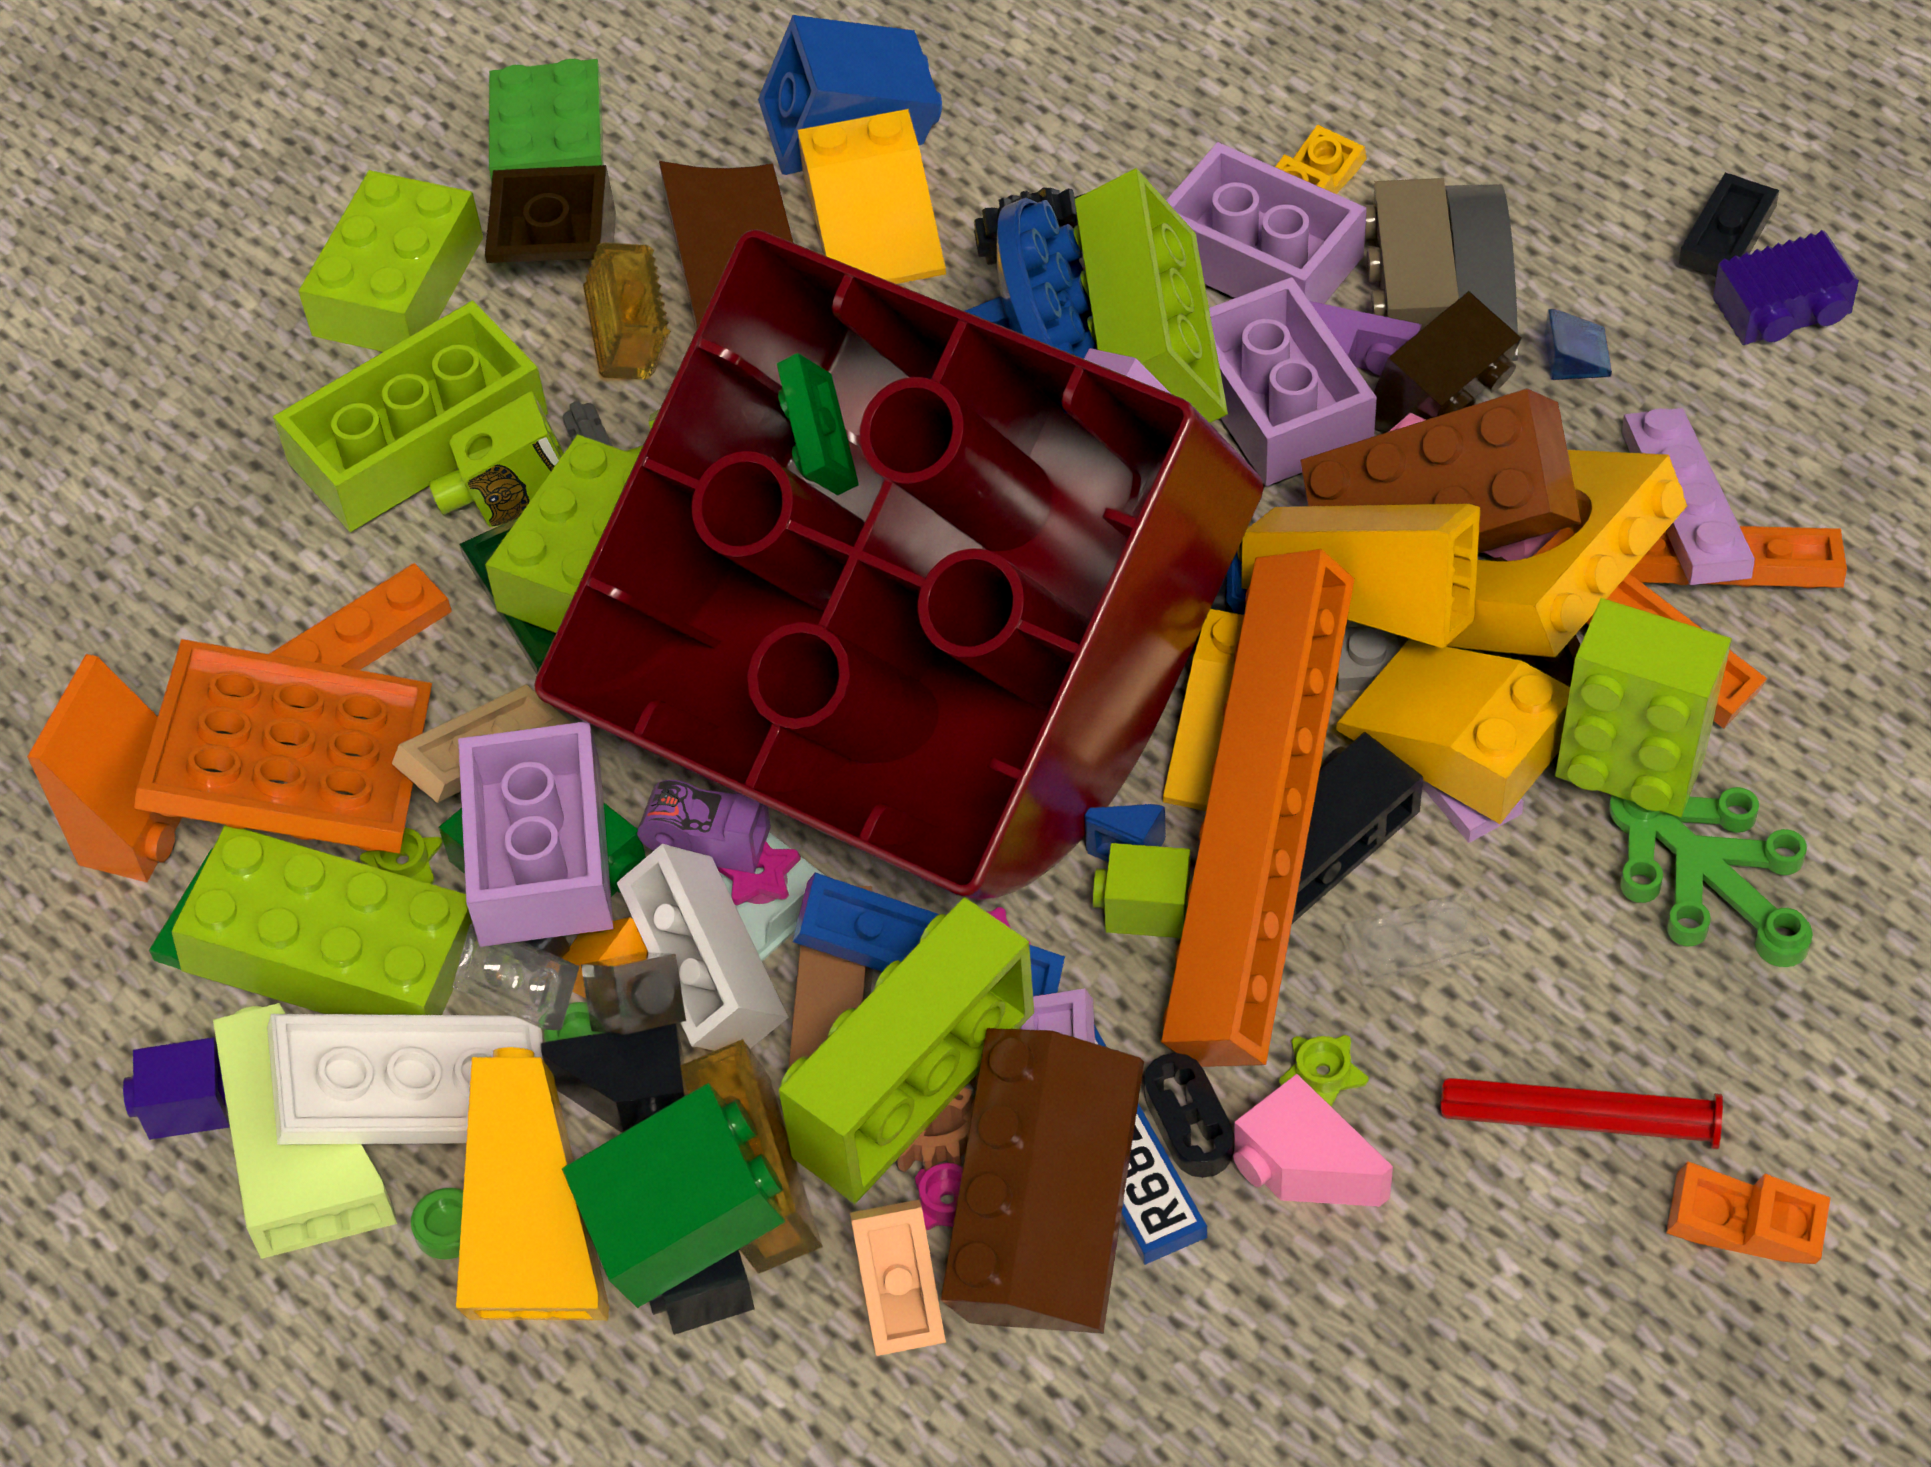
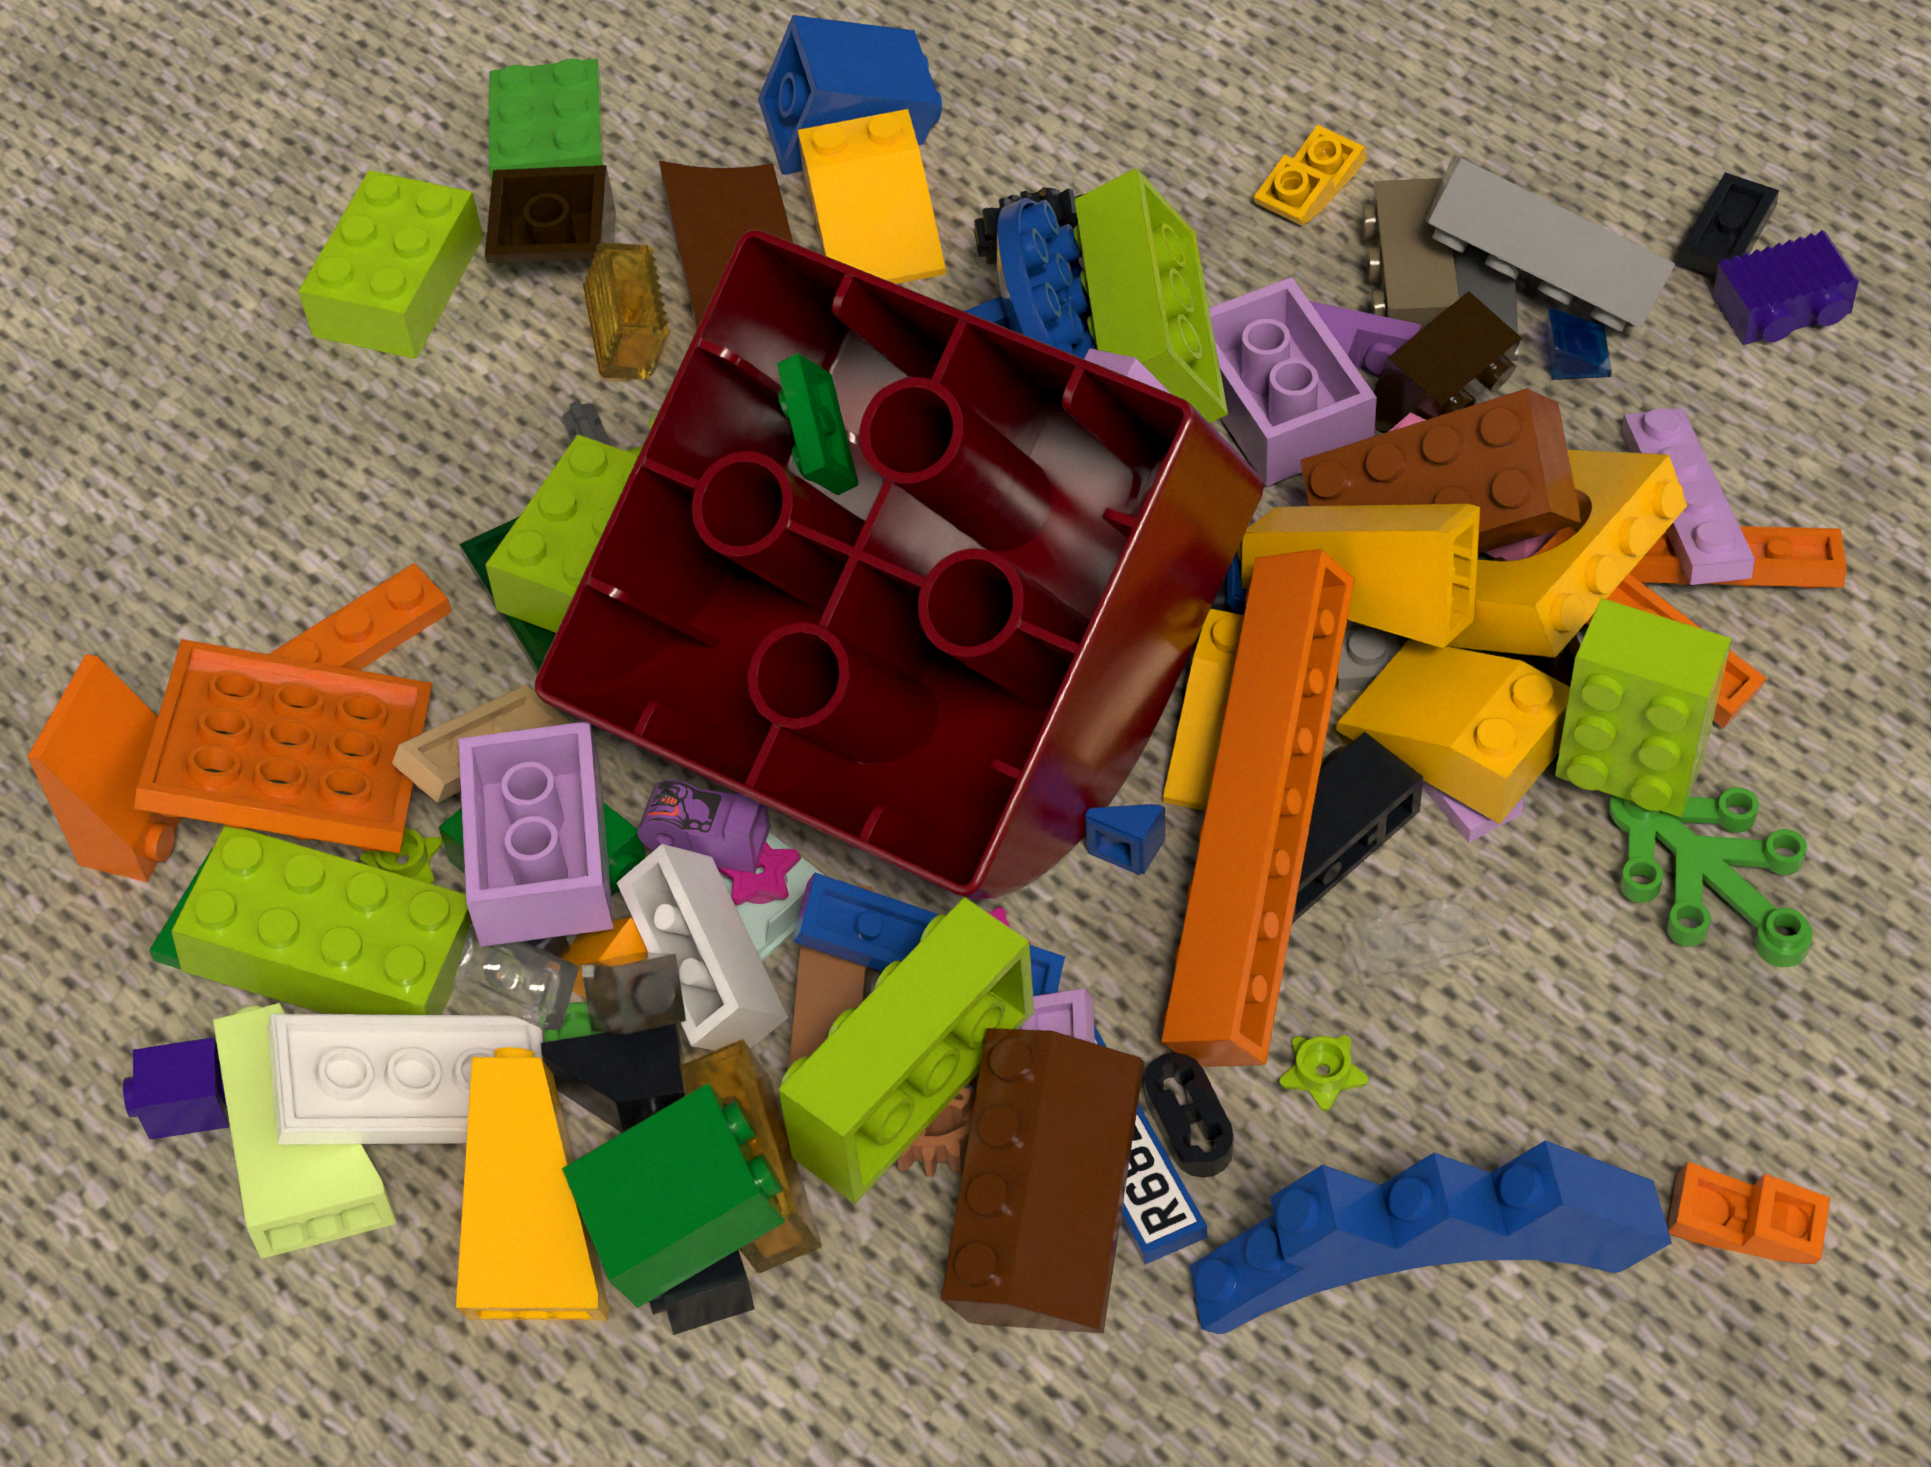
lime brick [273,300,549,533] -> none
bright green tile [411,1188,463,1259] -> none
lime torso [429,391,564,527] -> none
light nougat slope [850,1199,946,1356] -> none
dark pink plate [915,1163,963,1230] -> none
lime brick [1093,843,1190,938] -> none
lavender brick [1166,142,1366,304] -> none
bright pink slope [1233,1074,1393,1207] -> none
red axle [1440,1078,1723,1150] -> none
none -> blue arch [1189,1140,1672,1334]
none -> light grey slope [1425,154,1675,332]

